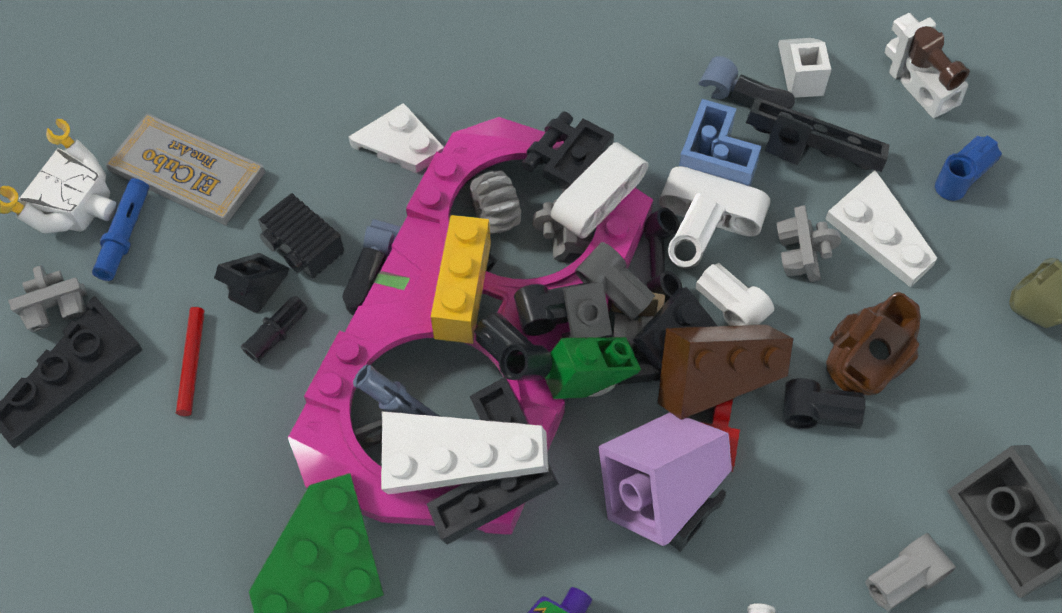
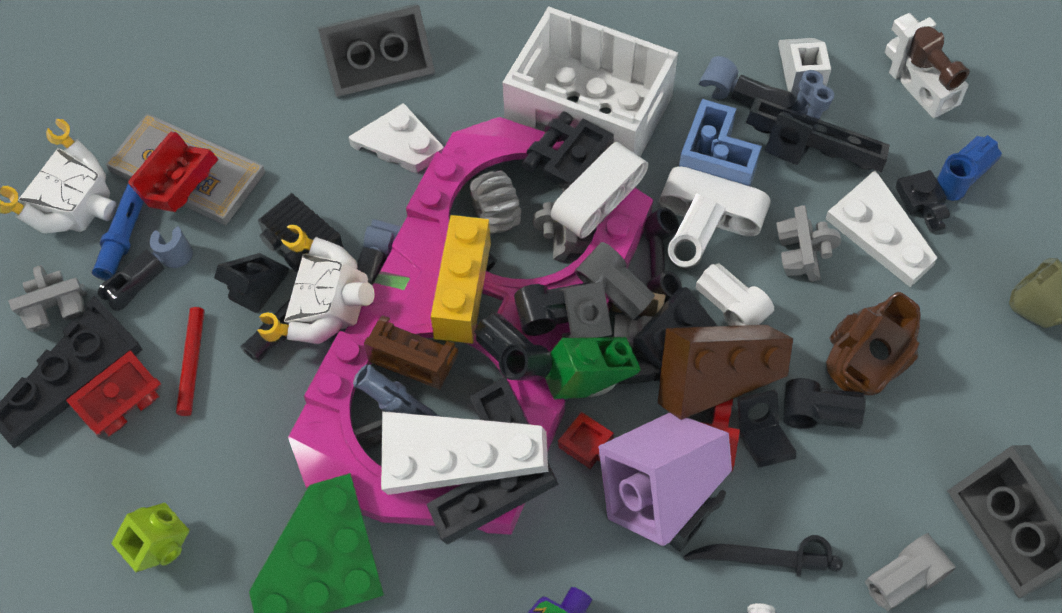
none -> red bracket [66,350,161,437]
none -> black piece [97,226,193,311]
none -> lime brick [111,503,190,572]
none -> red bracket [128,132,219,212]
none -> white torso [257,225,375,344]
none -> dark grey slope [317,4,435,97]
none -> reddish brown hinge [364,315,459,390]
none -> white container [503,6,678,157]
none -> red plate [558,412,614,469]
none -> black sword [683,535,843,577]
none -> black bracket [738,390,796,468]
none -> sand blue piece [792,70,834,119]
none -> black plate [895,170,950,232]

